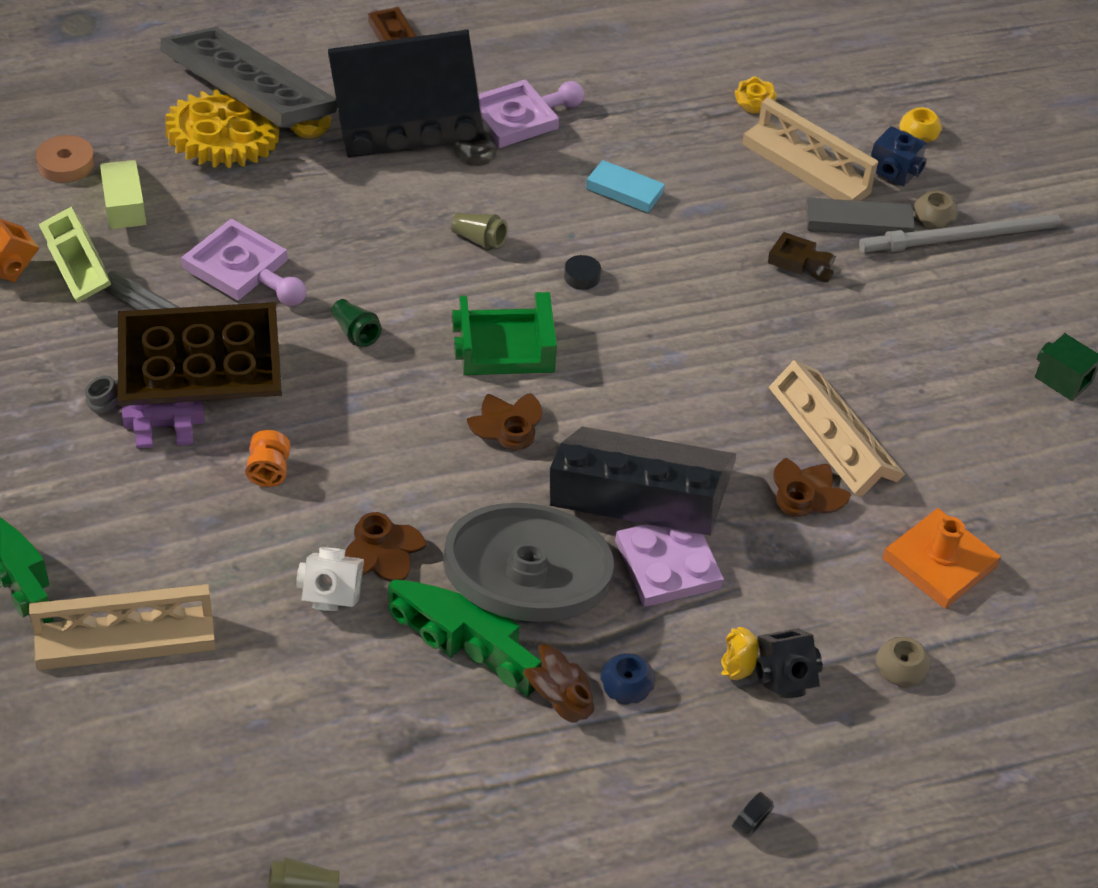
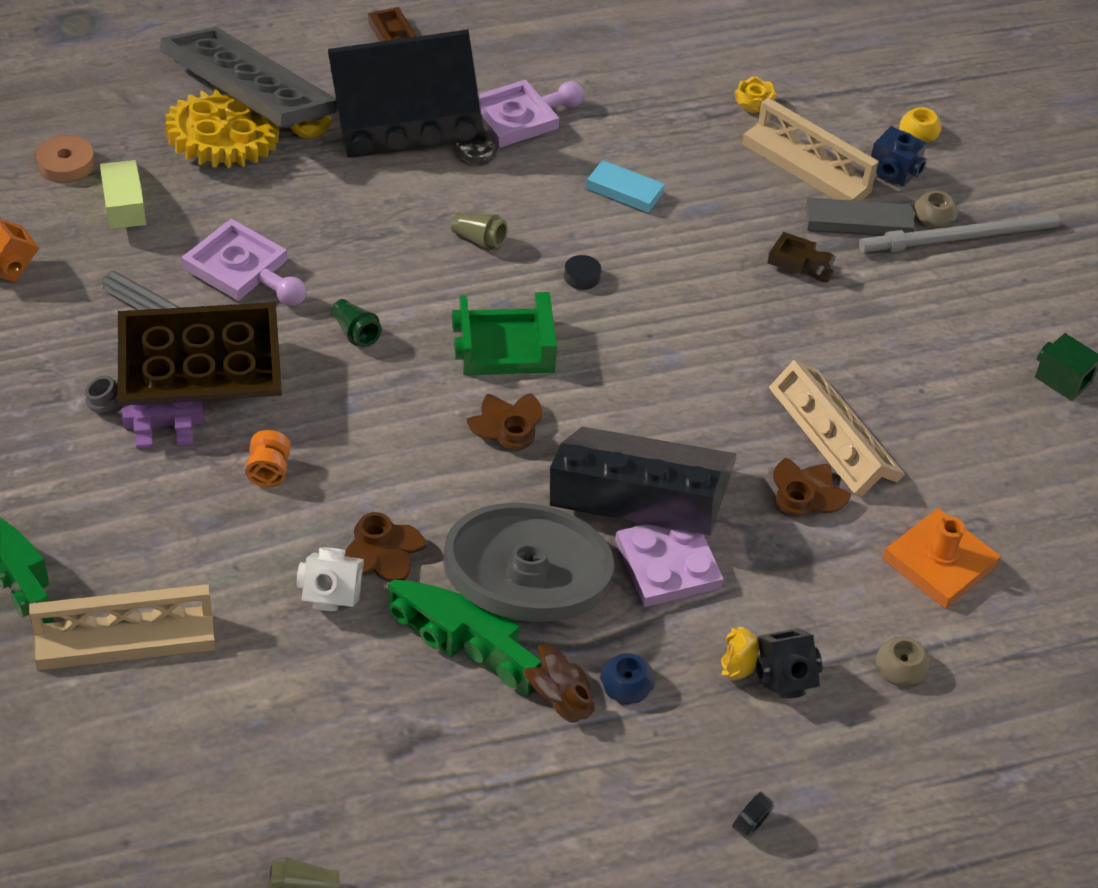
yellowish green slope [39,207,111,303] -> none

